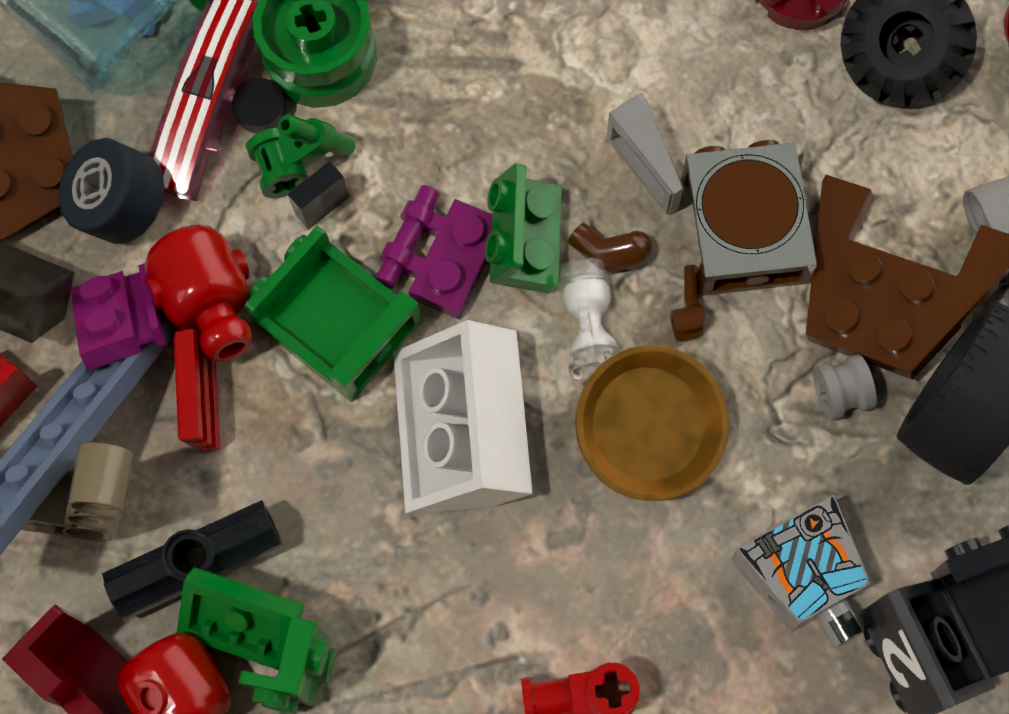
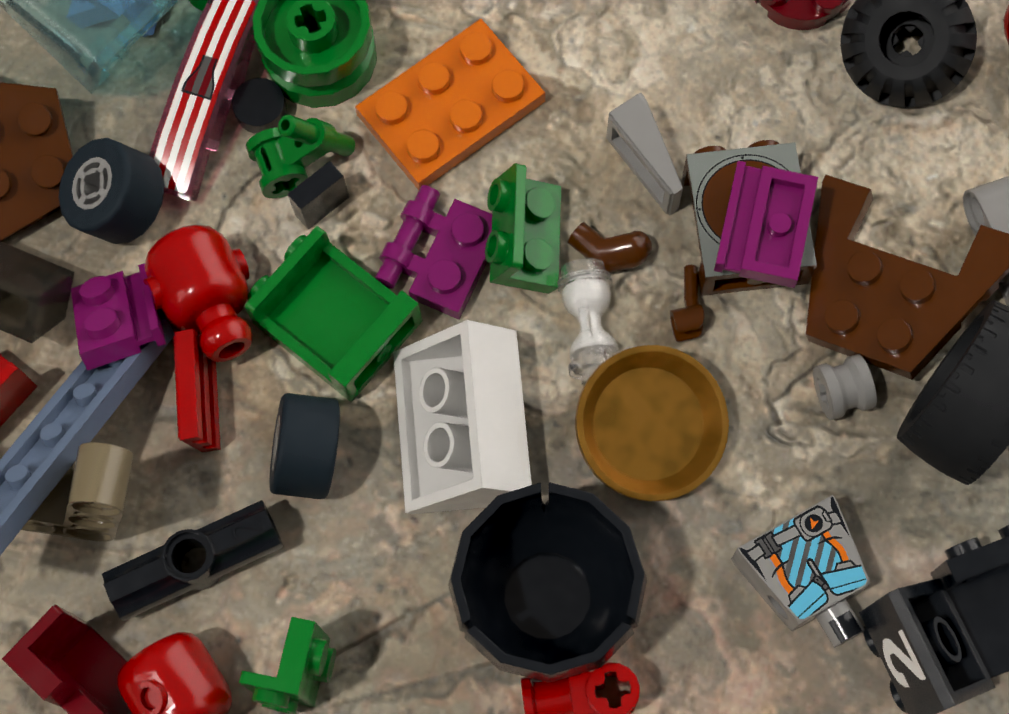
green bracket [176,567,304,670] -> none
none -> black wheel [269,393,340,499]
none -> orange plate [355,19,545,190]
none -> black plate [448,482,647,683]
none -> magenta plate [714,161,818,288]

